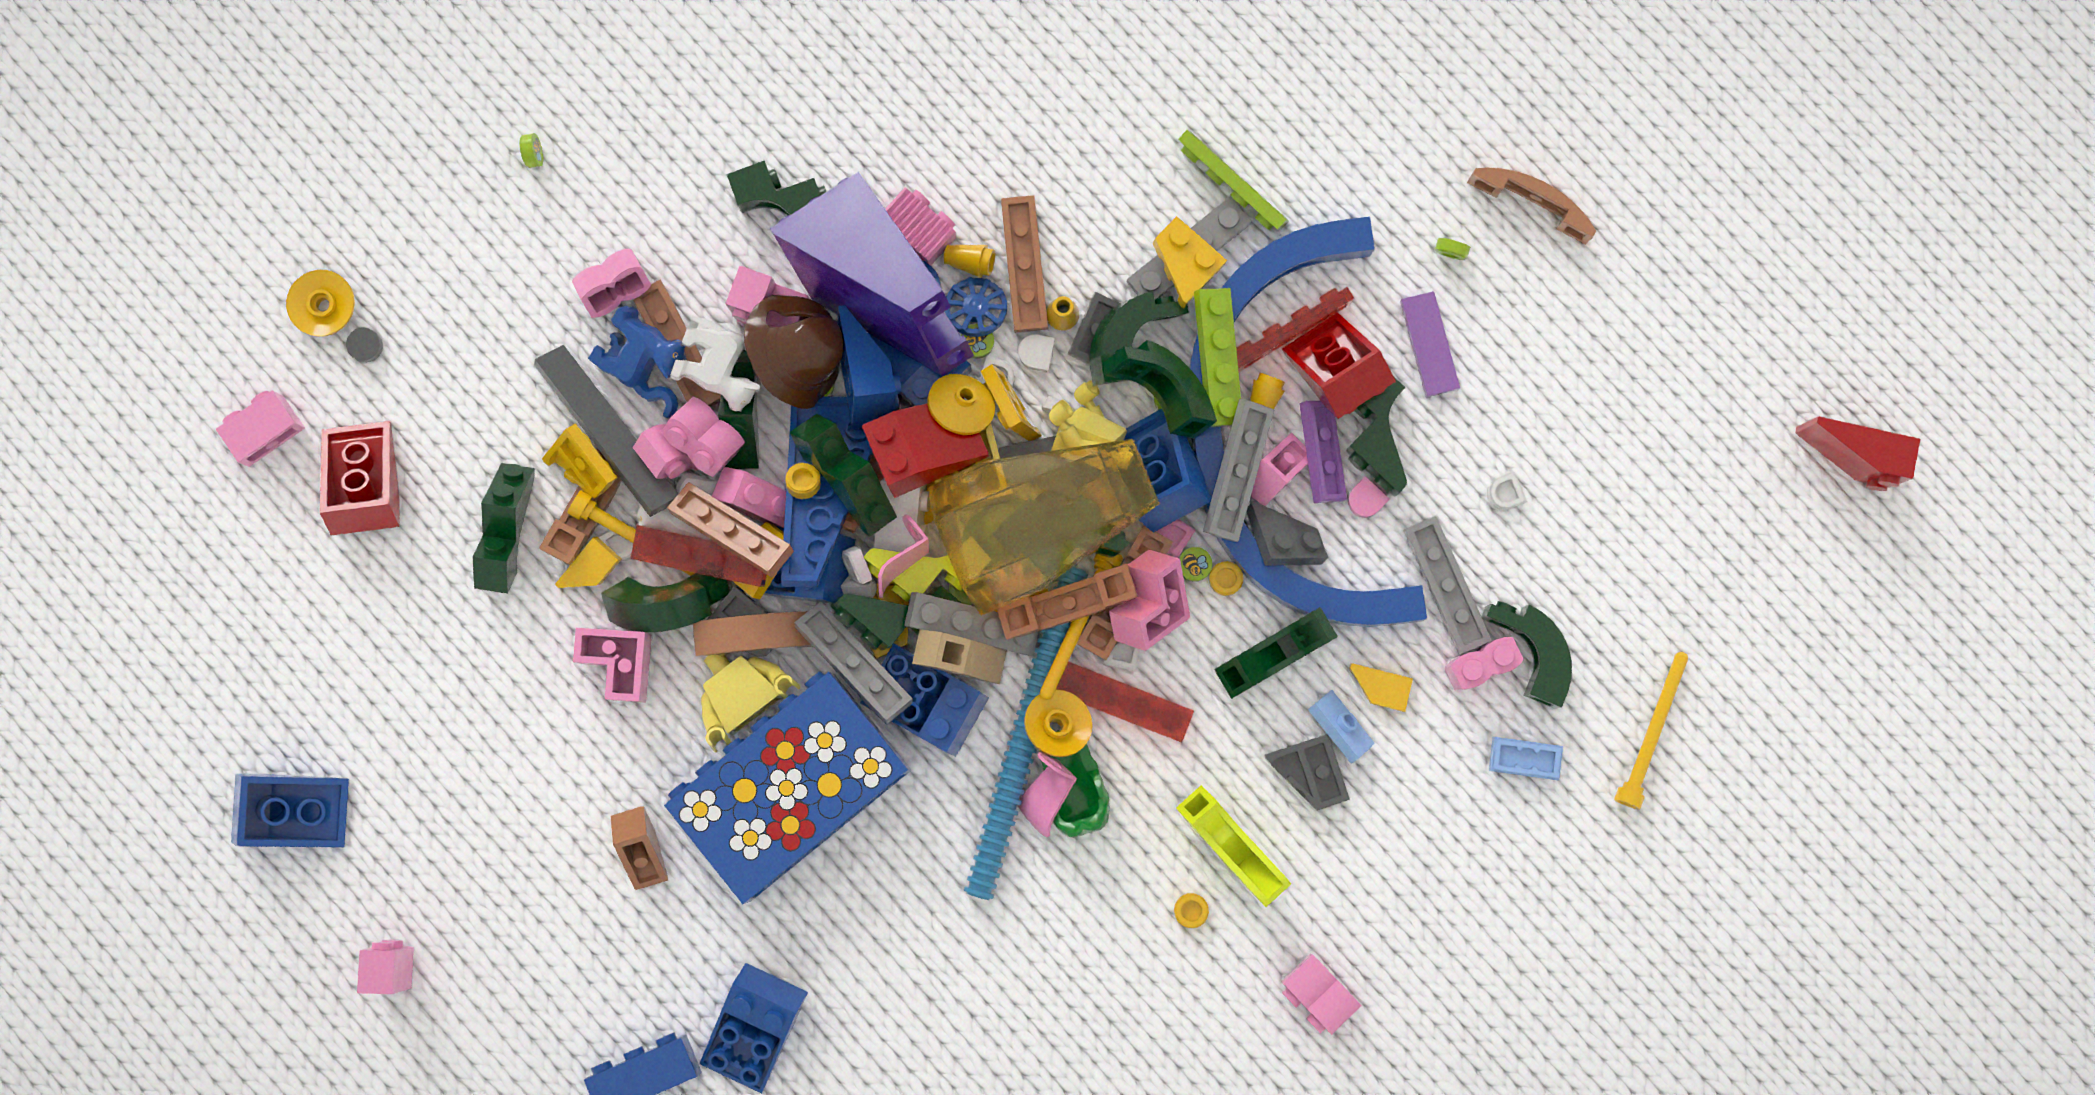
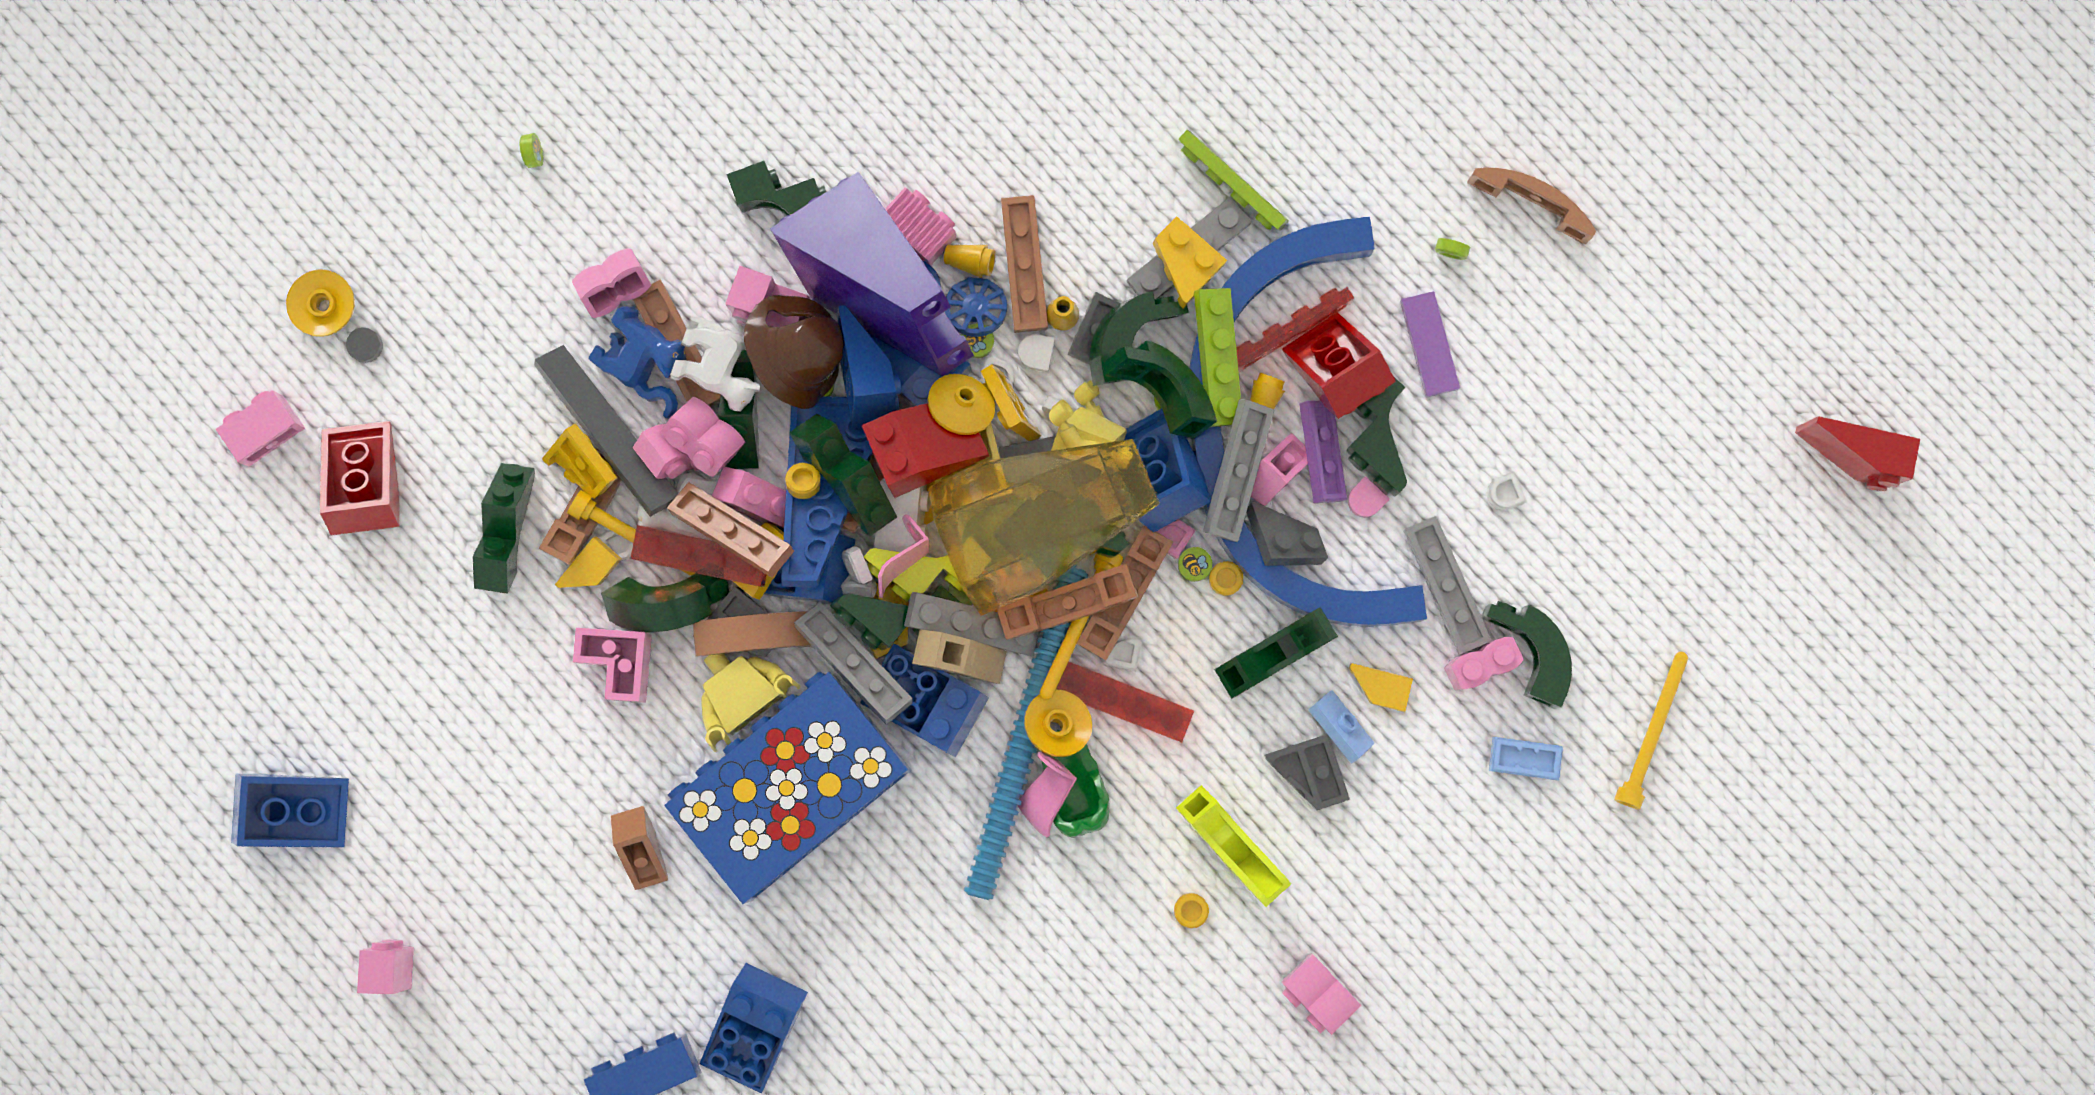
bright pink brick [1109,550,1190,651] -> none

